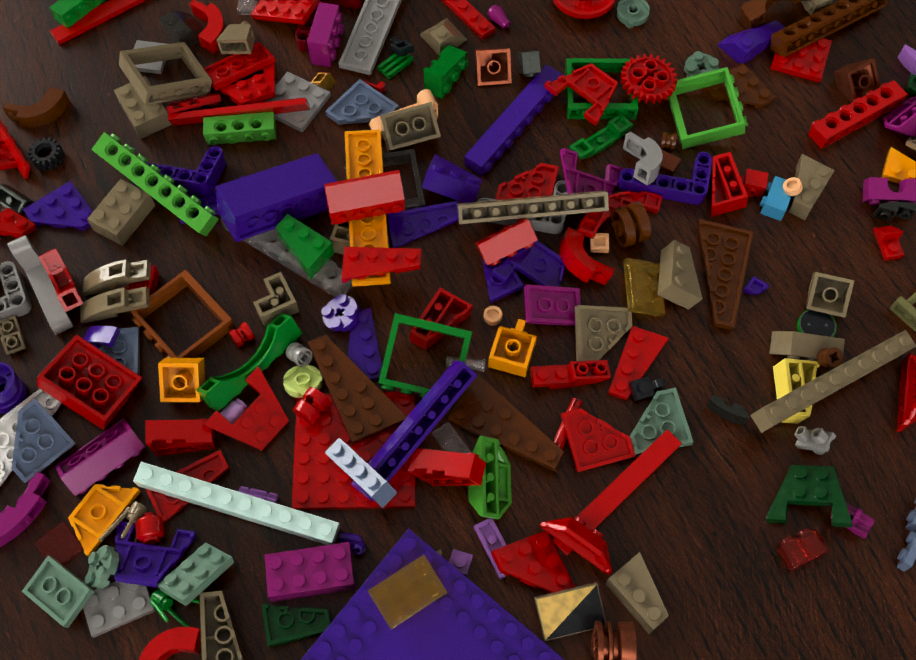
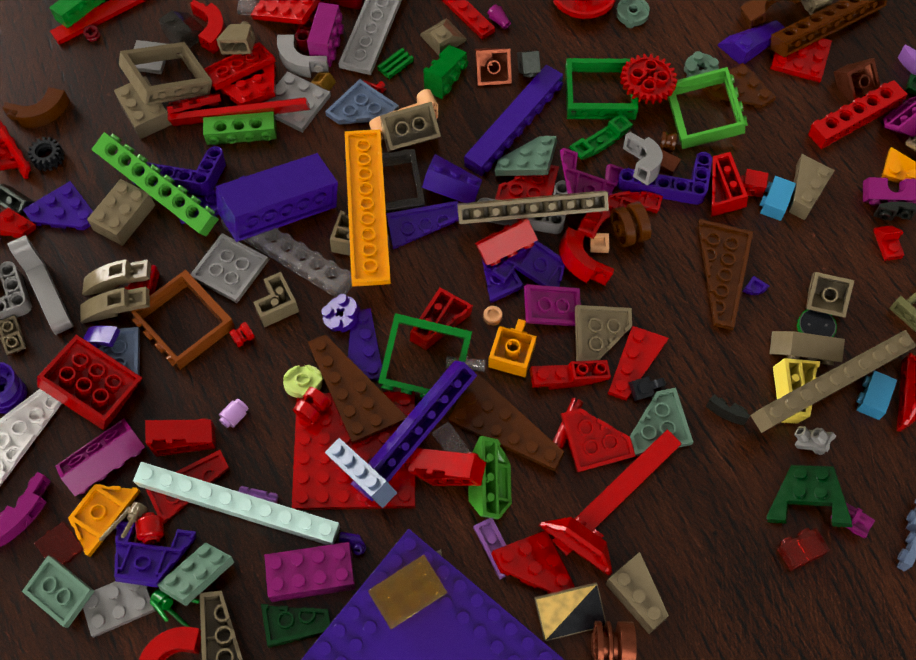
sand blue plate [11,398,76,484] -> none
red arch [38,248,83,312] -> none
sand green plate [85,545,119,589] -> none
light orange brick [158,358,205,402] -> none
green arch [196,313,303,412] -> none
red wing [203,367,289,451] -> none
green wedge [276,214,334,280] -> none
light grey wheel [286,342,313,367] -> none
slope [324,170,405,225] -> none
red wing [341,247,421,283] -> none
black plate [389,37,414,56] -> none
medium lavender plate [449,549,473,577] -> none
red wing [544,63,618,126] -> none
clear yellow plate [623,258,665,317] -> none
dark tan wedge [658,240,703,310] -> none
light nougat tile [783,177,803,196] -> none
reddish brown wheel [817,347,843,368] -> none
none -> dark red bush [83,25,100,42]
none -> light grey plate [190,233,269,303]
none -> light grey arch [277,35,329,78]
none -> sand green plate [495,136,557,176]
none -> dark azure brick [856,370,897,420]

